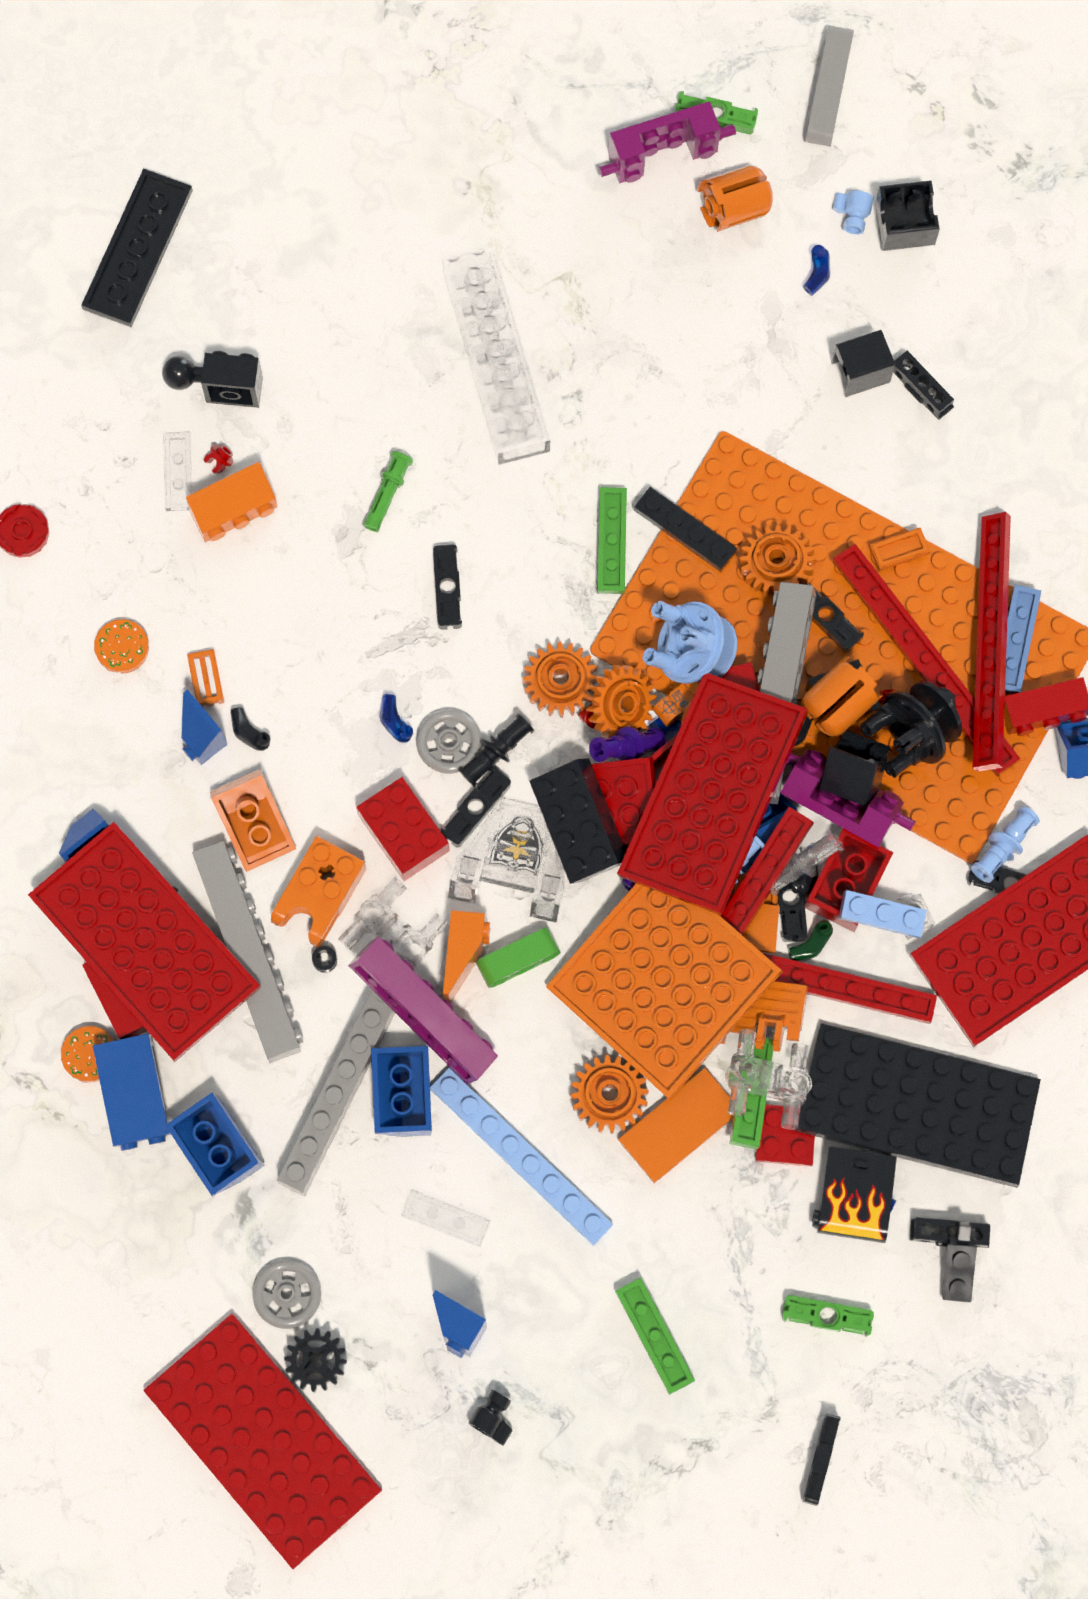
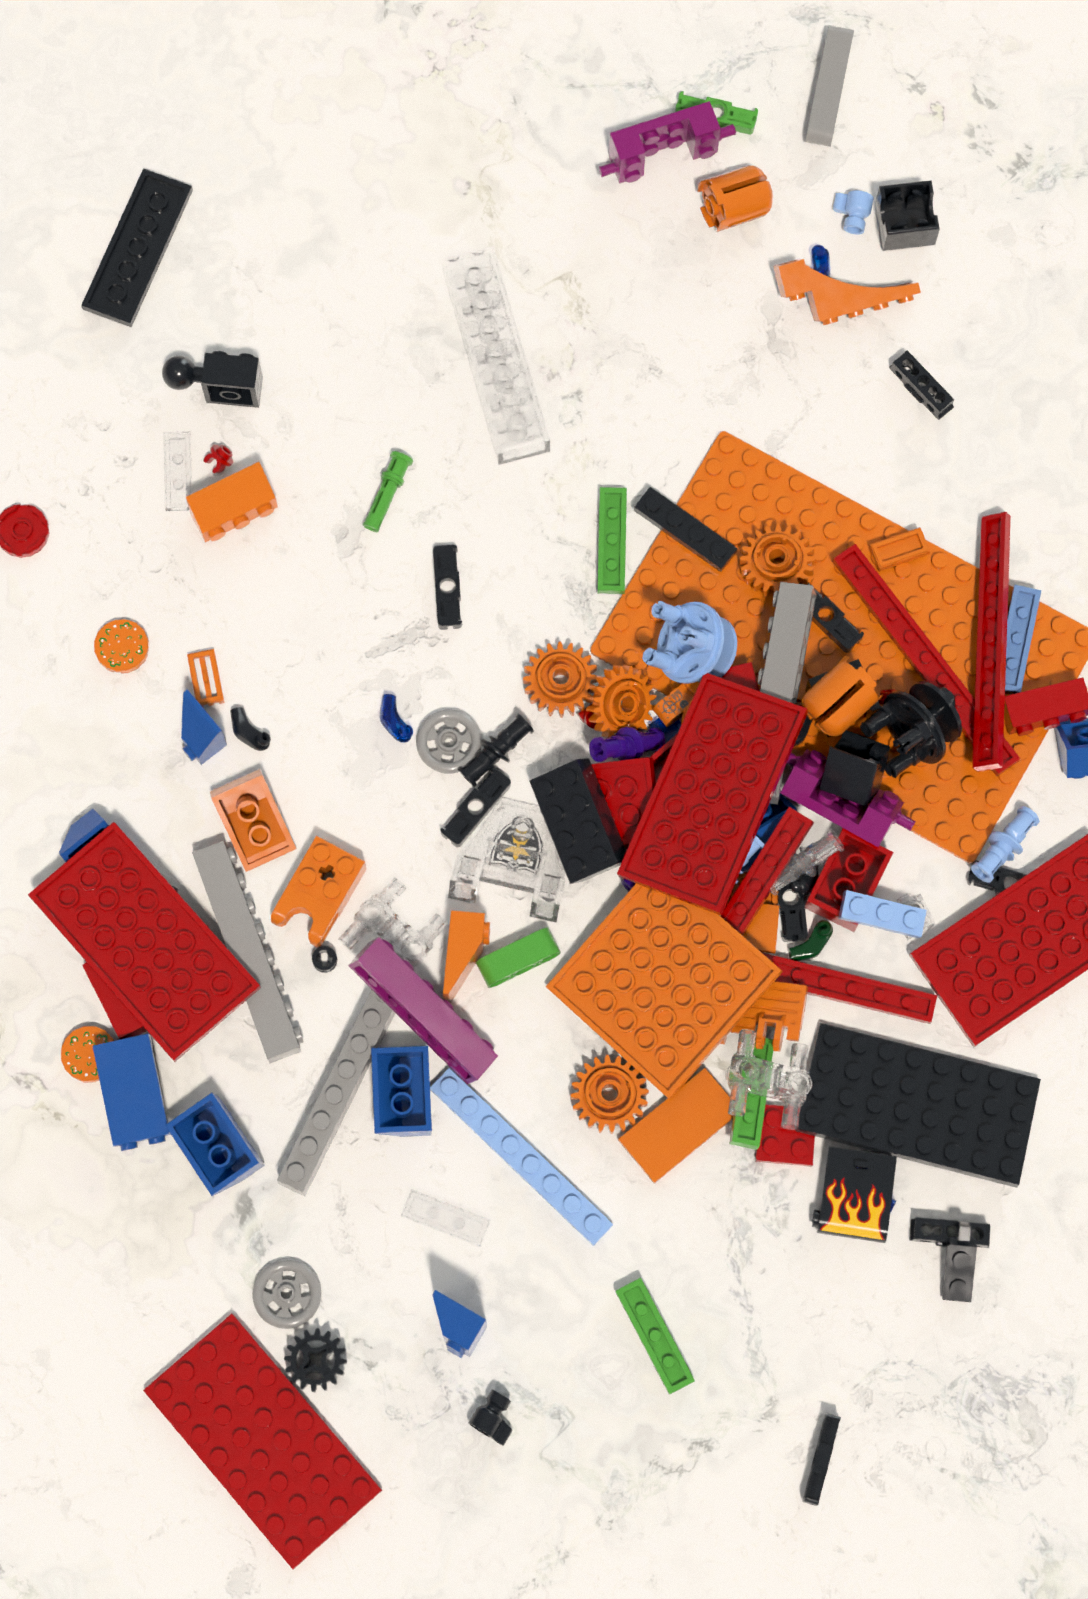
red brick [356,777,450,881] -> none
bright green piece [782,1295,874,1337] -> none
black piece [831,330,895,397] -> none
none -> orange arch [773,259,921,325]

